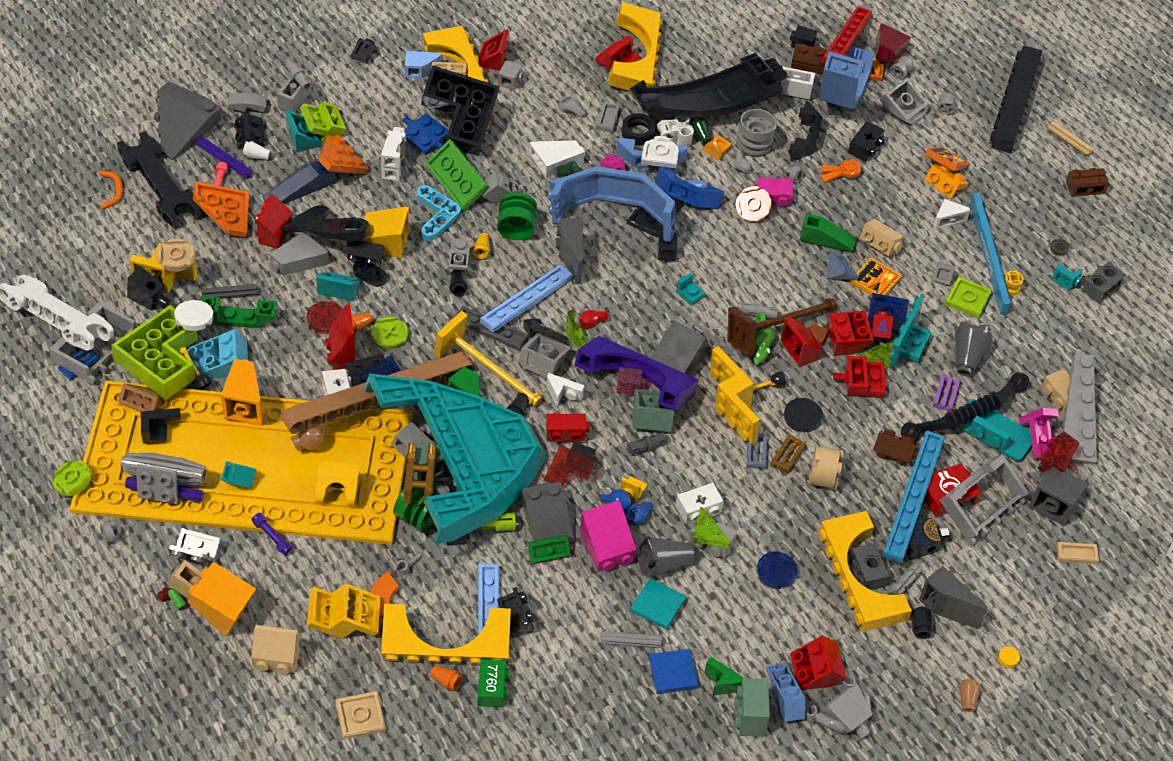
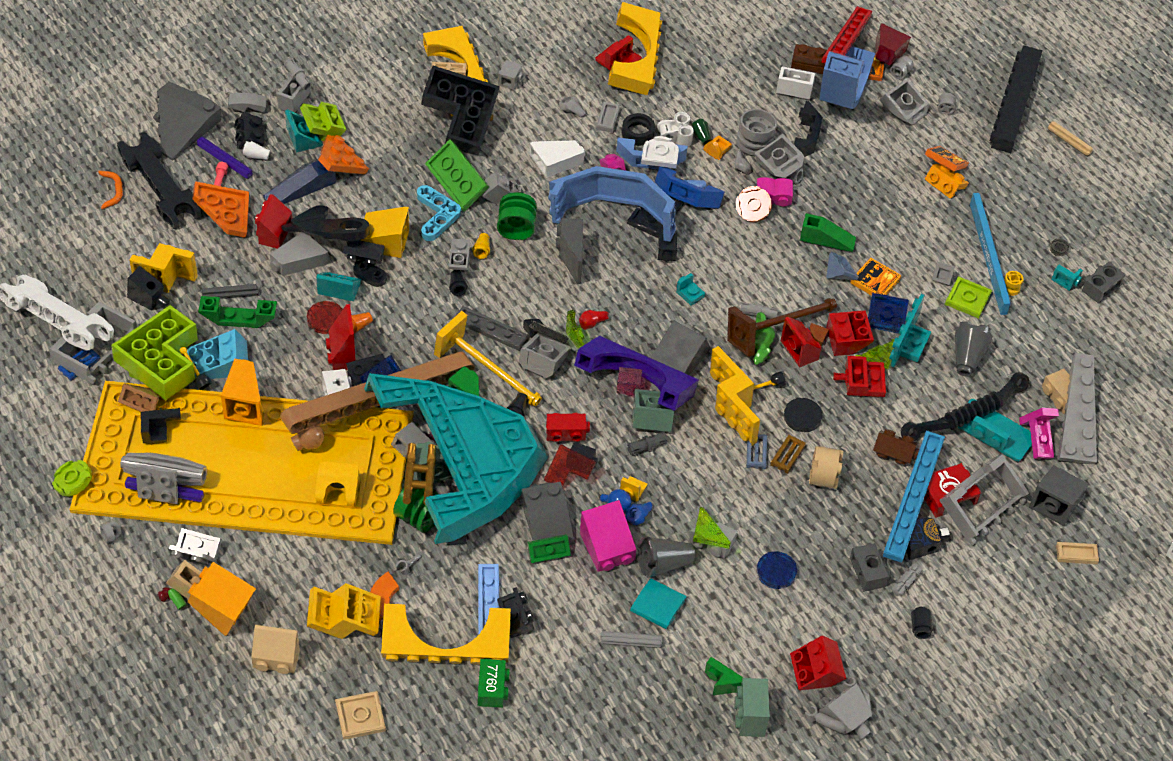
tan tile [157,239,196,272] -> none
white tile [174,300,213,331] -> none
teal panel [221,461,256,488] -> none
dark purple bar [251,512,293,555] -> none
black bracket [350,38,378,64] -> none
lime tile [371,317,408,350] -> none
white hips [381,127,406,181] -> none
blue plate [403,113,448,155] -> none
light blue slope [405,51,441,78] -> none
orange cone [430,665,463,691] -> none
red slope [478,29,509,71] -> none
lime hinge [479,512,516,532] -> none
light blue tile [480,265,573,333] -> none
white slope [546,373,584,406] -> none
clear green wheel [556,161,580,178] -> none
black windscreen [630,53,788,117] -> none
blue tile [648,649,698,694] -> none
white brick [676,483,724,524] -> none
medium blue slope [766,663,805,722] -> none
black brick [790,25,817,48] -> none
yellow arch [818,511,912,632] -> none
orange piece [820,159,861,184] -> none
black brick [848,121,885,162] -> none
tan brick [860,219,904,256] -> none
red brick [872,312,893,341] -> none
dark grey slope [919,566,988,629] -> none
medium lavender tile [933,374,960,412] -> none
white slope [934,199,970,230] -> none
medium nougat cone [959,679,980,712] -> none
yellow tile [998,647,1020,668] -> none
clear red bracket [1038,431,1079,473] -> none
reddish brown brick [1066,168,1109,196] -> none
none -> light grey slope [754,134,804,178]

